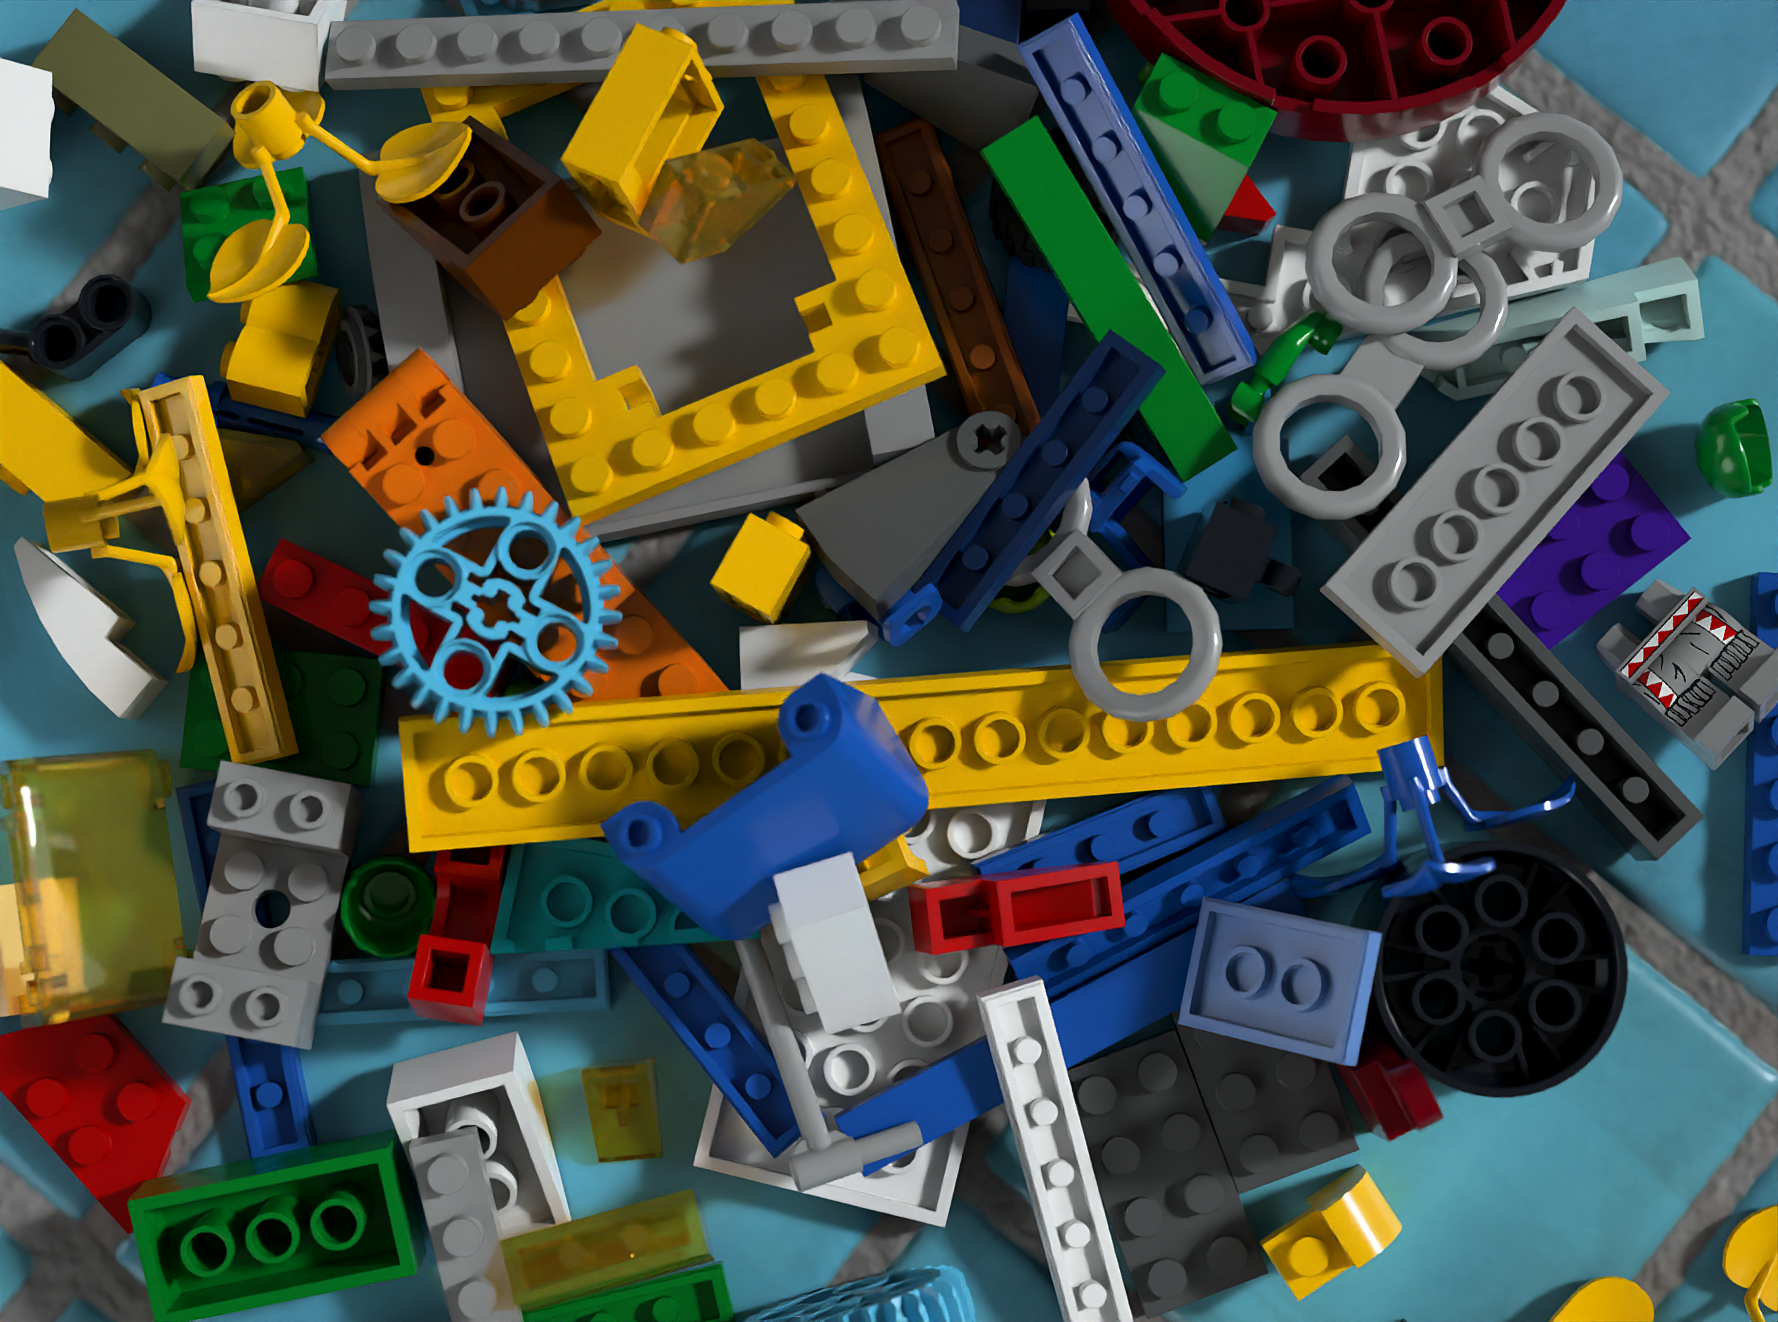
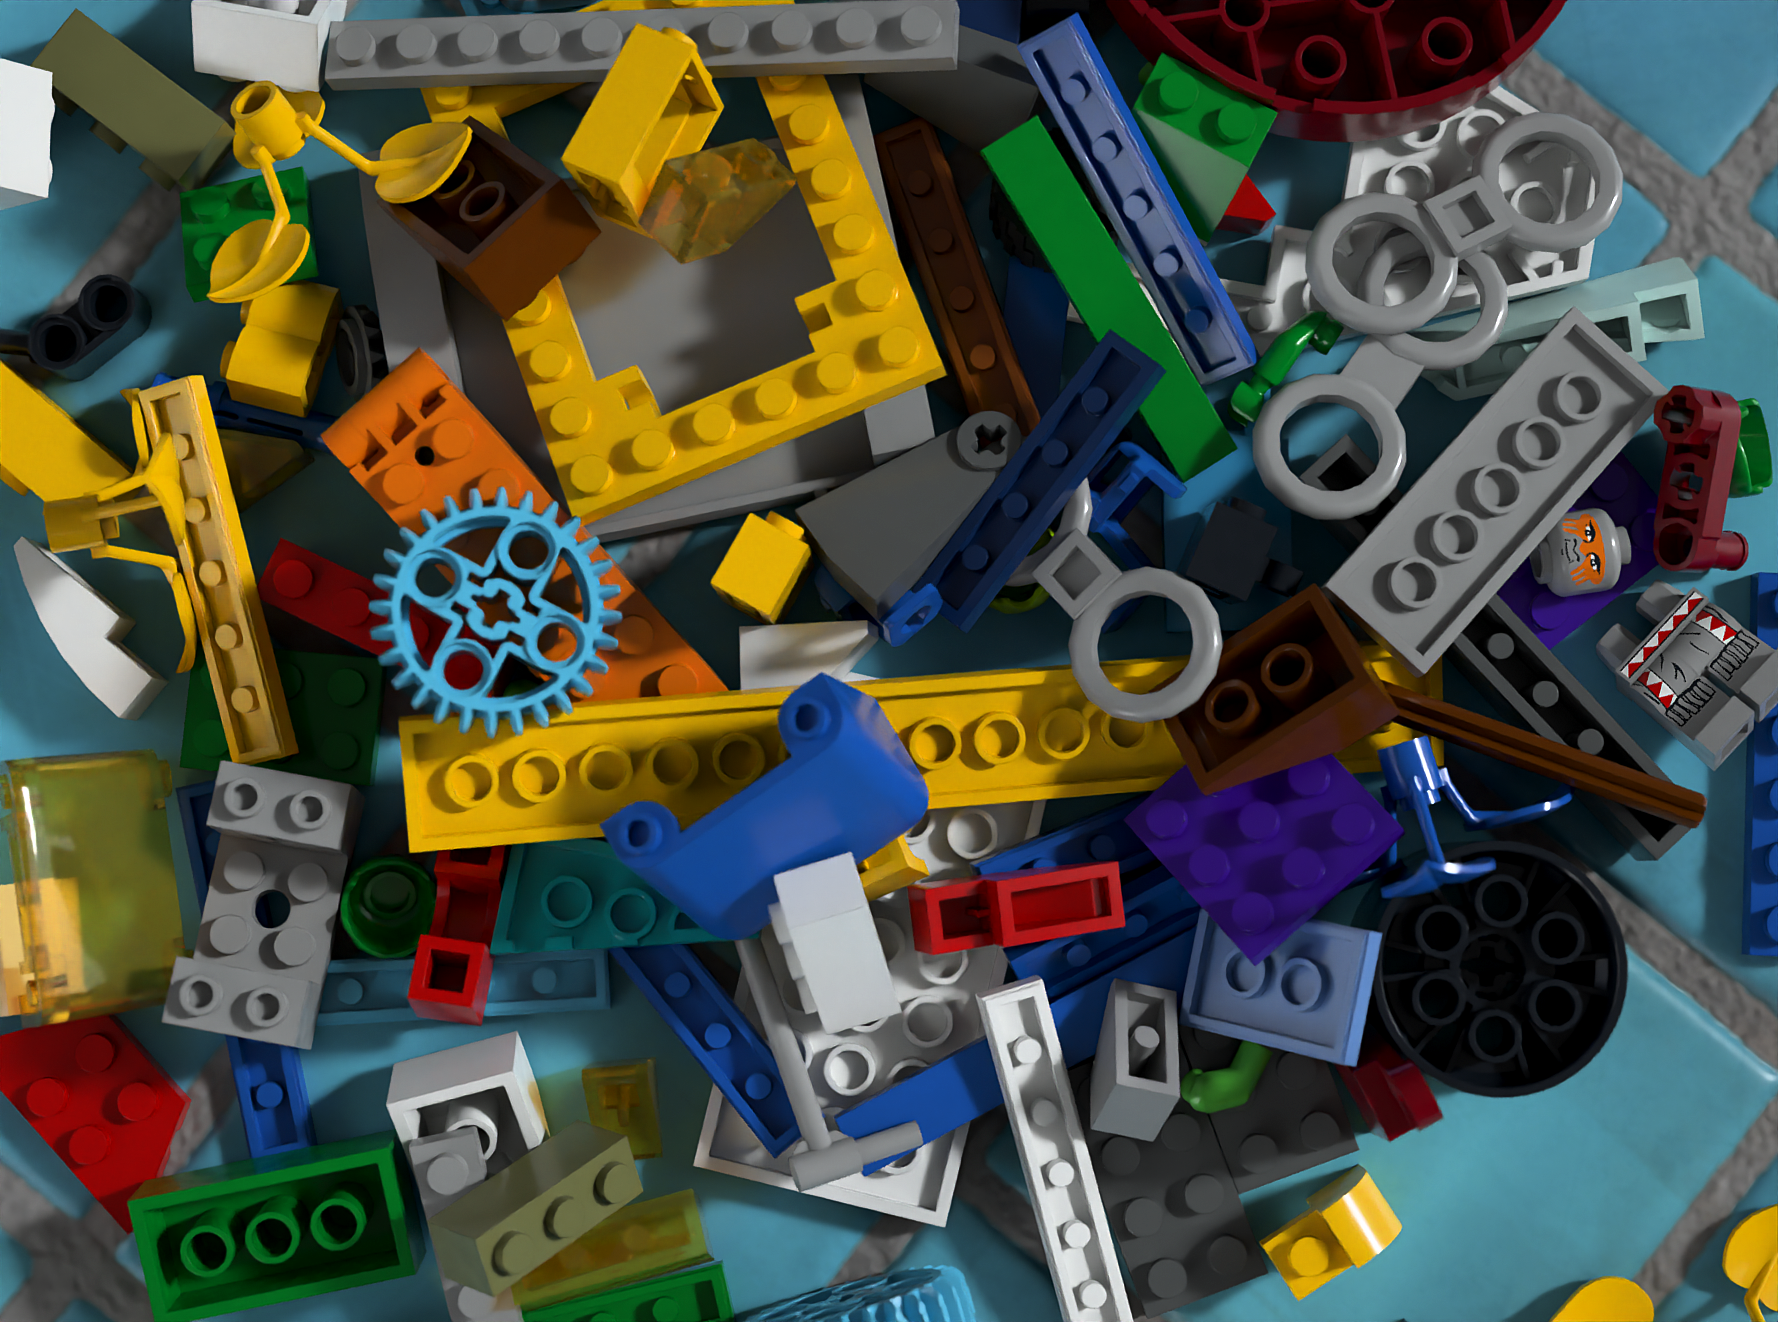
none -> olive brick [427,1120,643,1298]
none -> light grey slope [1090,978,1180,1142]
none -> dark purple plate [1123,754,1405,967]
none -> reddish brown slope [1148,583,1401,796]
none -> bright green arm [1180,1040,1273,1113]
none -> reddish brown axle [1380,679,1708,829]
none -> light grey head [1529,508,1631,597]
none -> dark red beam [1653,385,1749,573]

